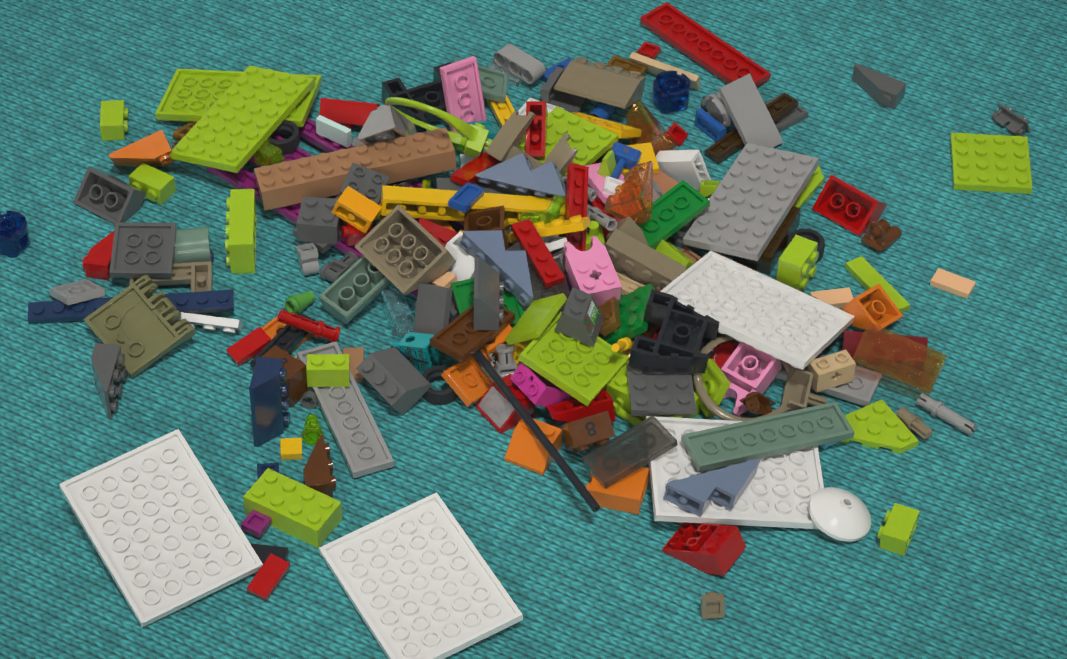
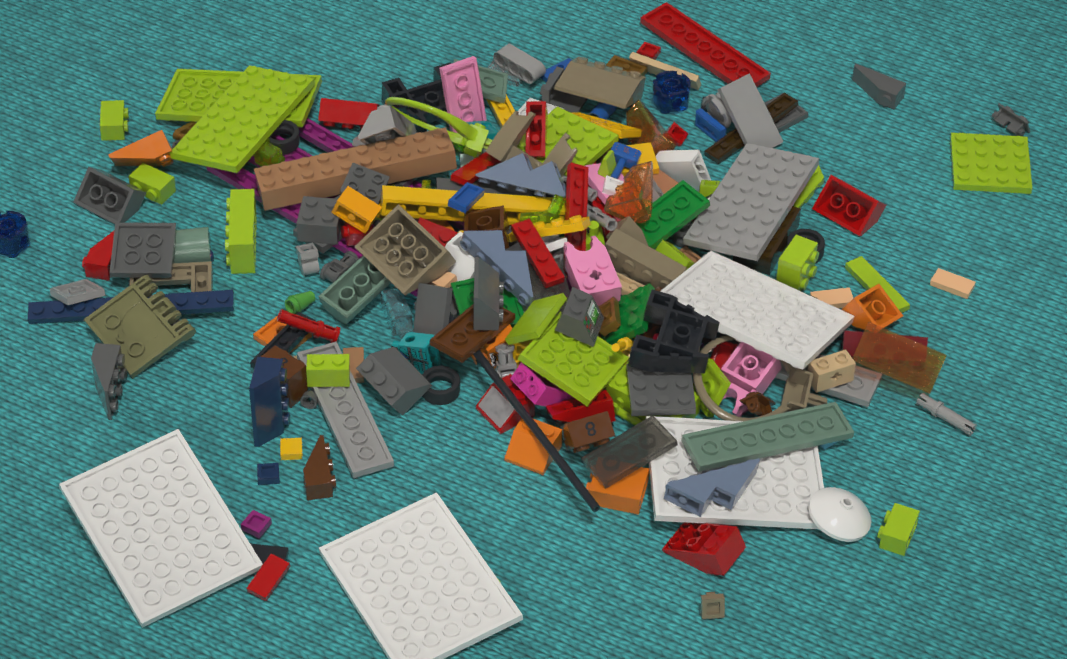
white plate [179,312,243,333] -> none
red tile [226,326,271,366] -> none
lime brick [243,468,342,548] -> none
clear neon green cone [302,414,323,445] -> none
light aqua tile [316,115,352,148] -> none
orange tile [441,356,493,407] -> none
lime plate [841,399,919,454] -> none
reddish brown piece [861,219,902,252] -> none
dark tan axle [896,407,933,440] -> none

